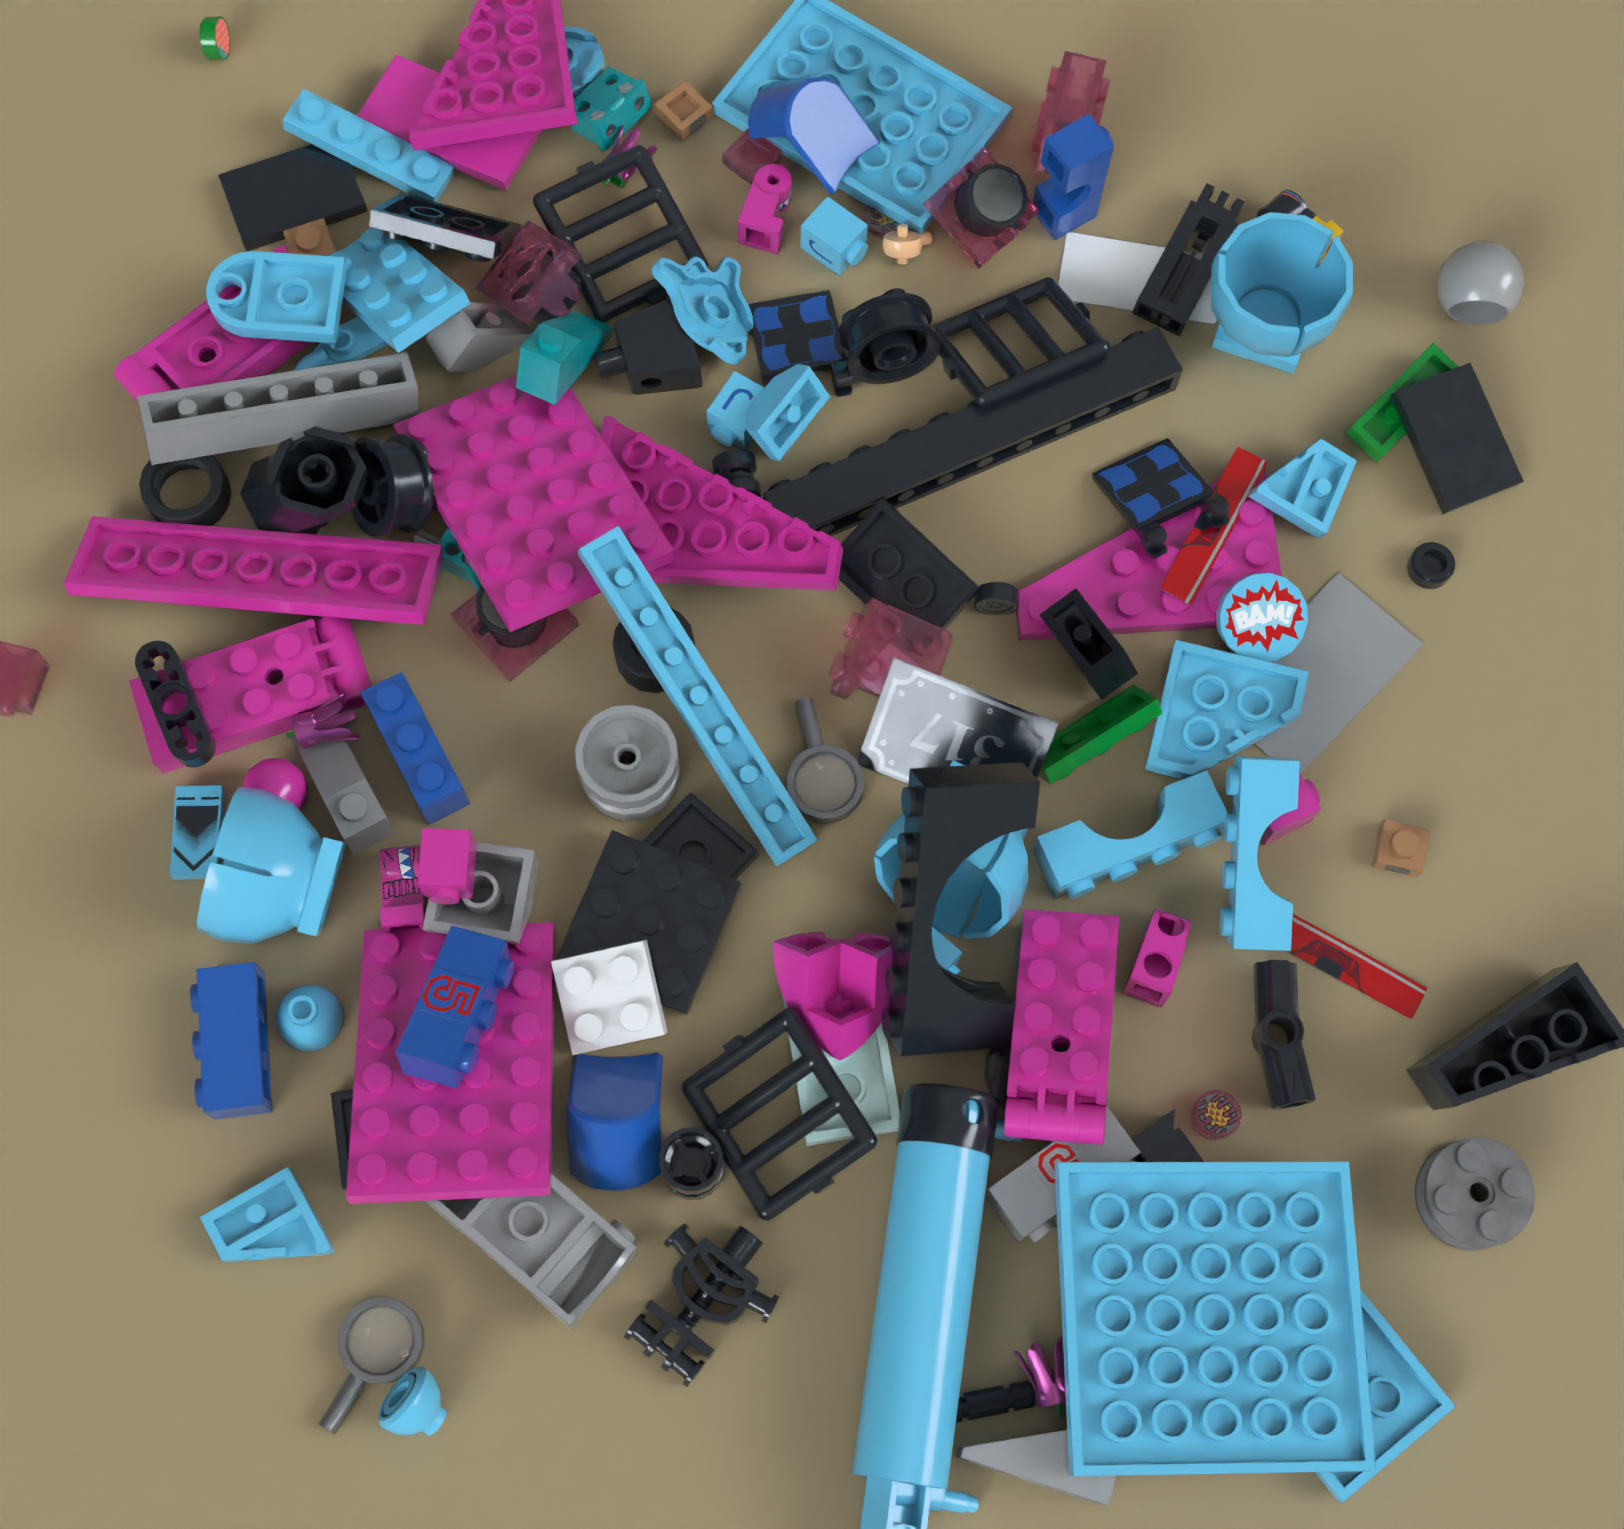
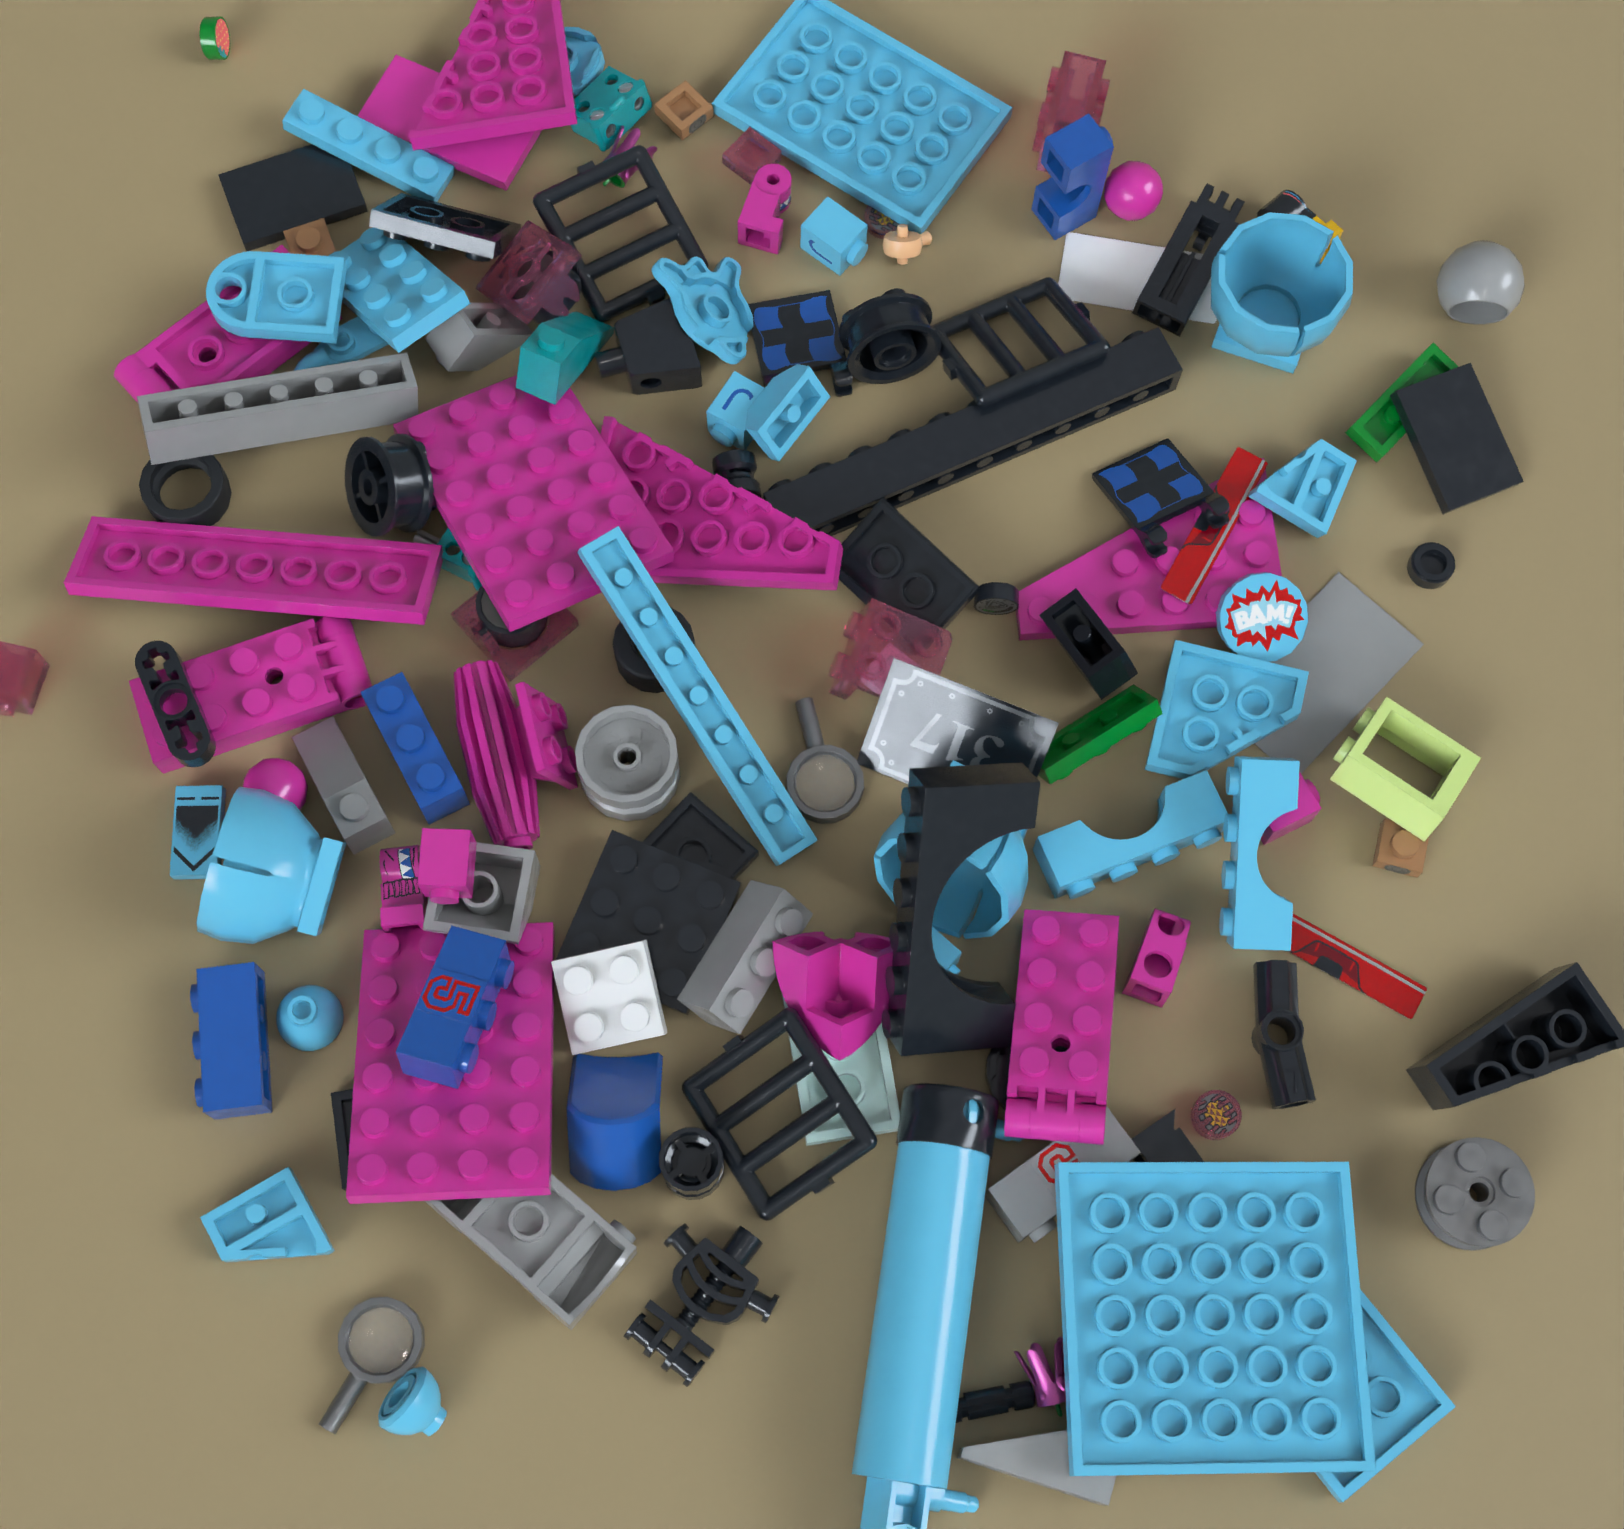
black brick [240,426,369,535] -> none
flat silver piece [286,693,360,749] -> none
piece [748,77,880,195] -> none
piece [923,146,1040,269] -> none
none -> dark pink plate [453,660,578,850]
none -> light grey brick [677,880,813,1034]
none -> dark pink piece [1104,161,1163,221]
none -> yellowish green window [1330,697,1481,842]

